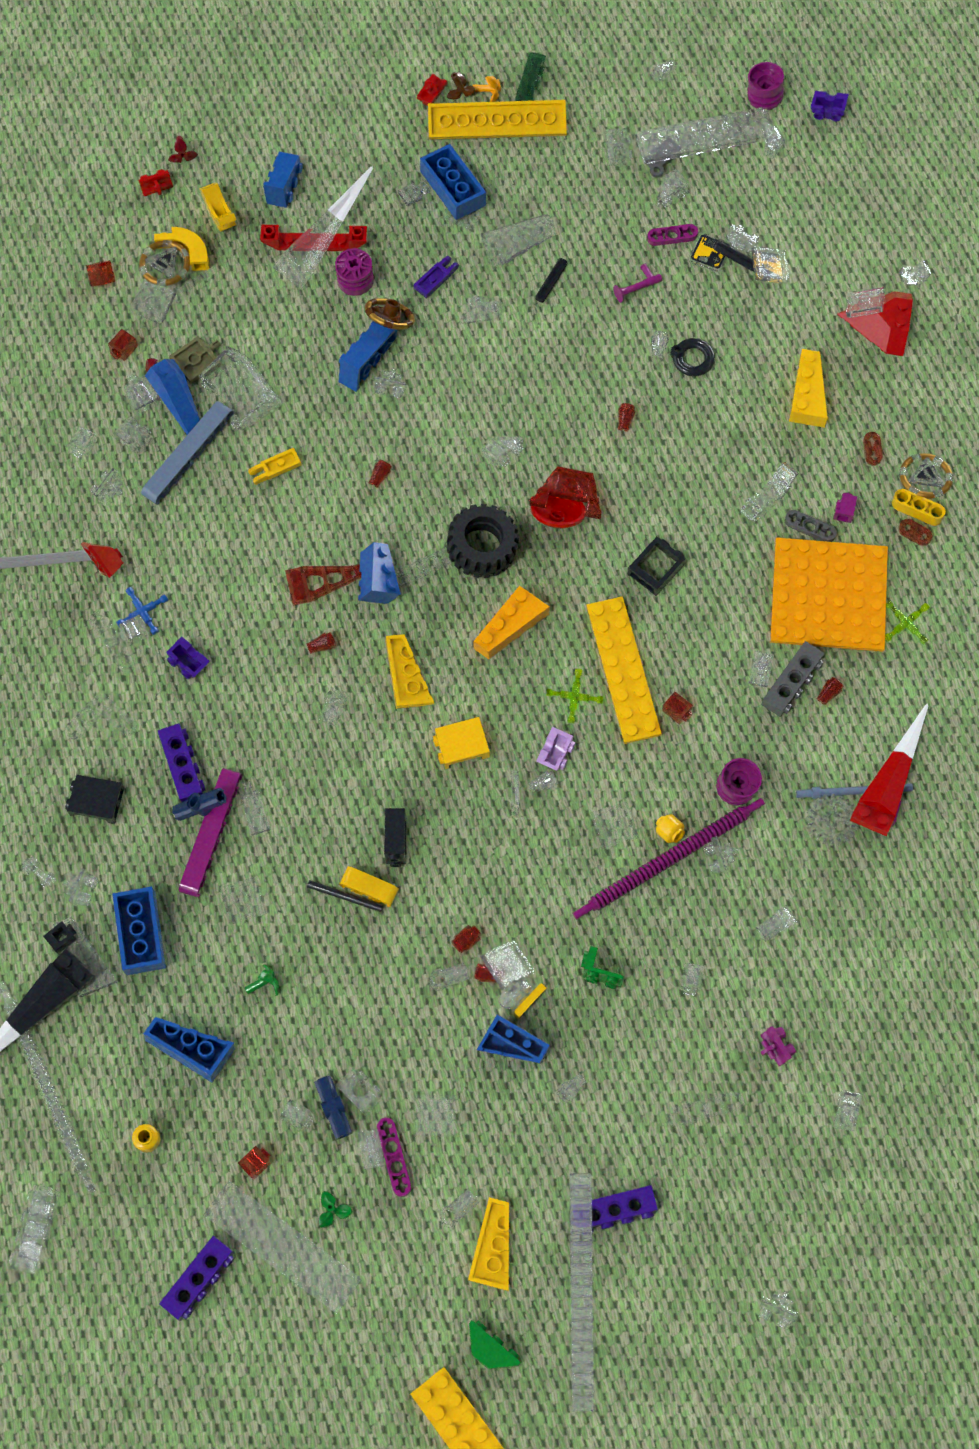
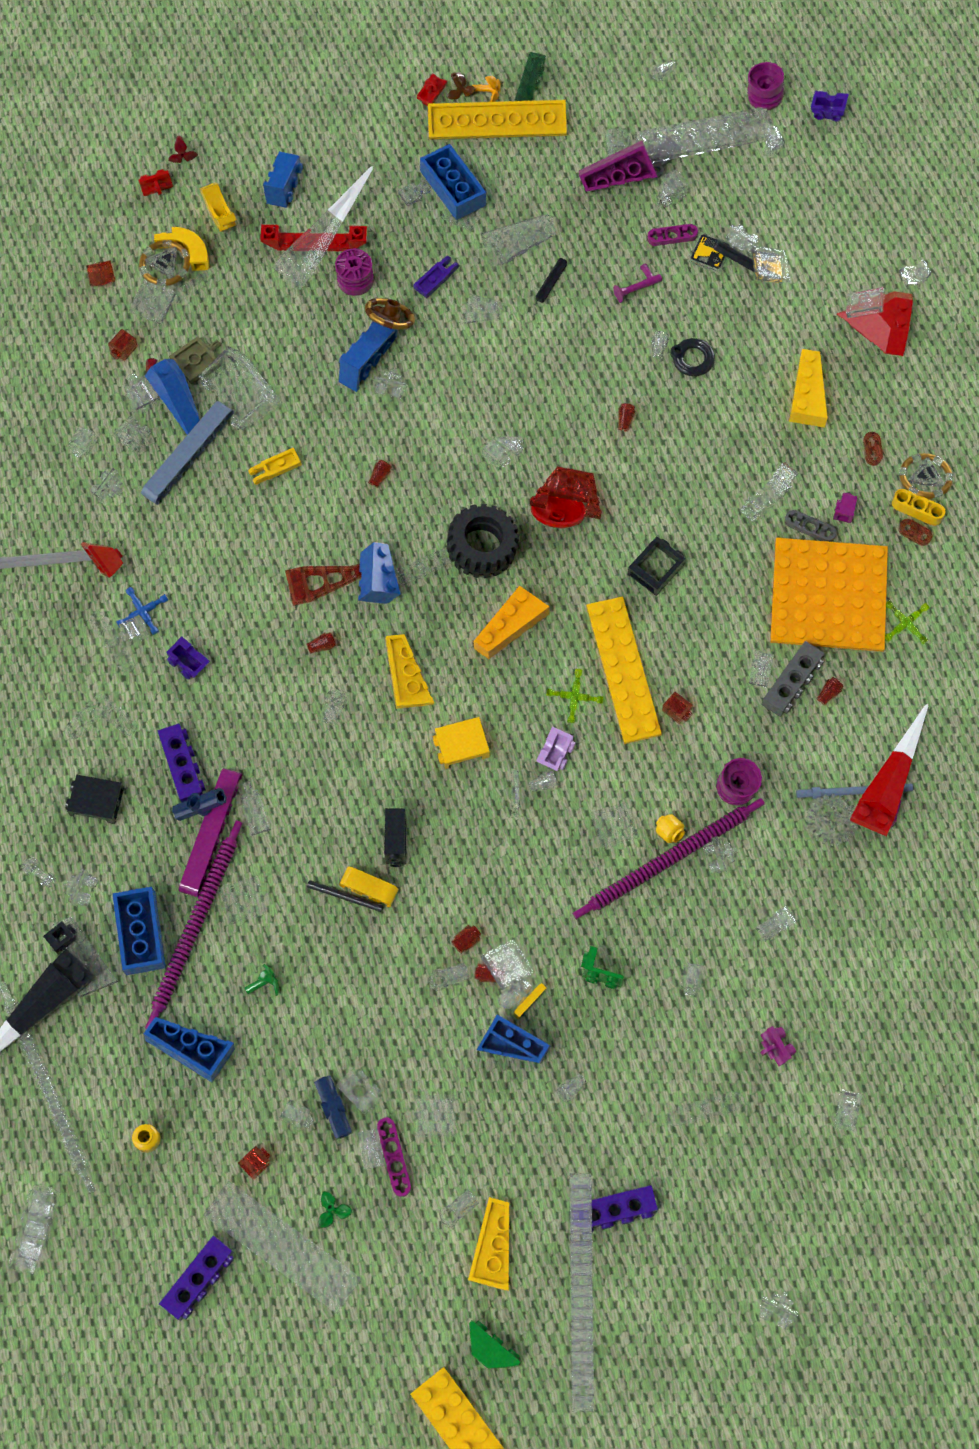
none -> magenta hose [145,820,243,1029]
none -> magenta wedge [579,140,657,192]

